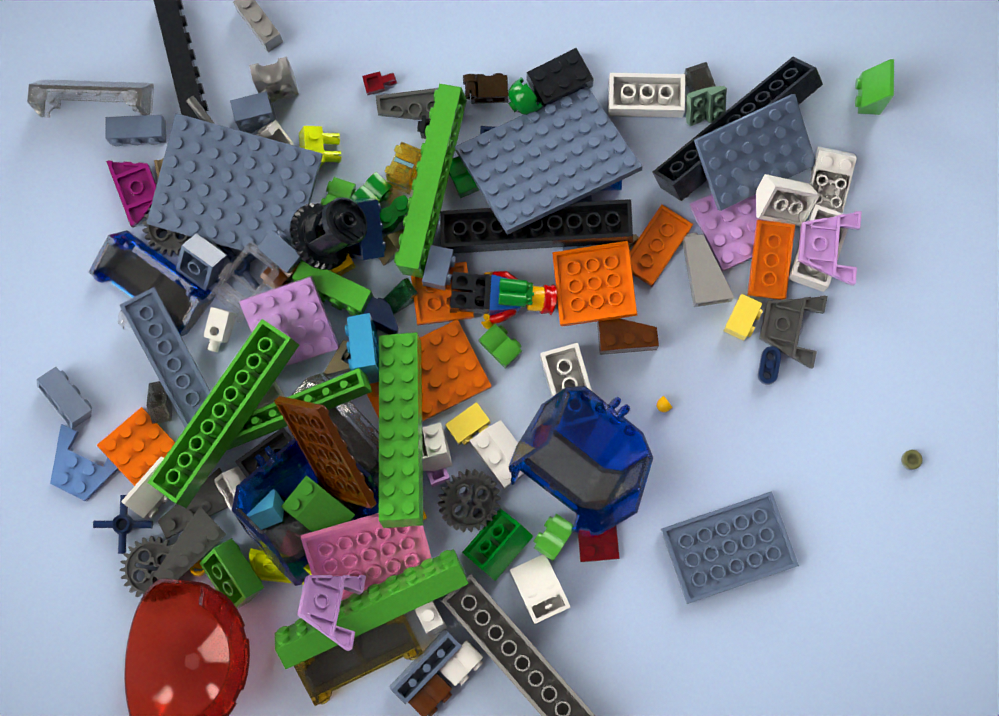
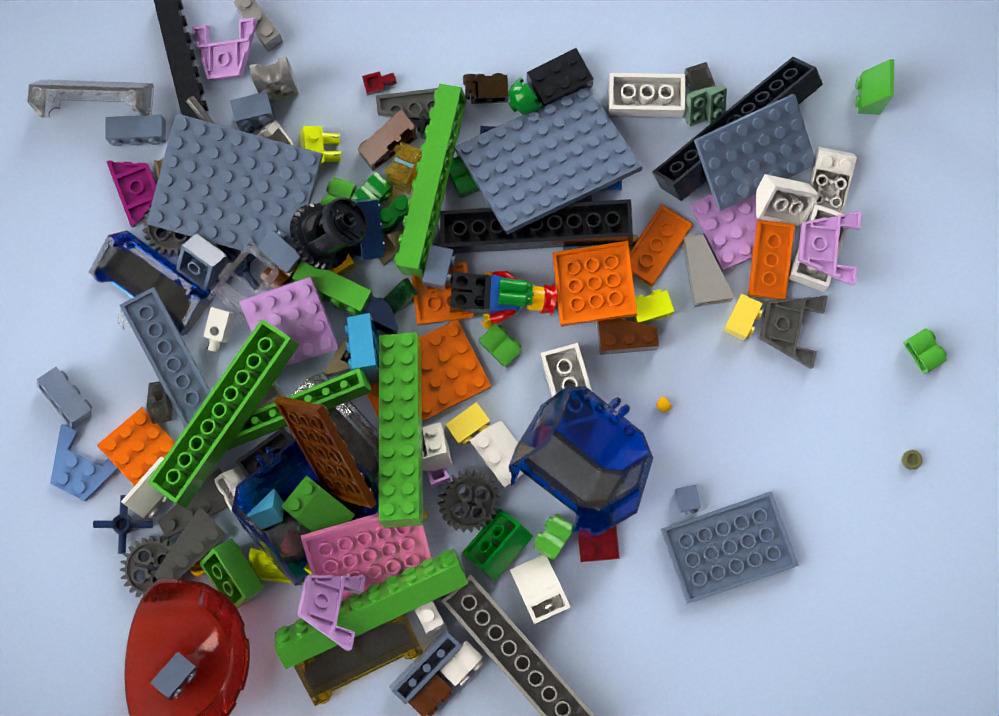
dark blue plate [758,346,781,385] -> none
none -> sand blue brick [150,652,198,701]
none -> lavender wing [192,18,257,81]
none -> wedge [358,110,417,171]
none -> neon yellow brick [633,289,674,324]
none -> sand blue brick [675,485,701,515]
none -> bright green brick [903,328,947,374]

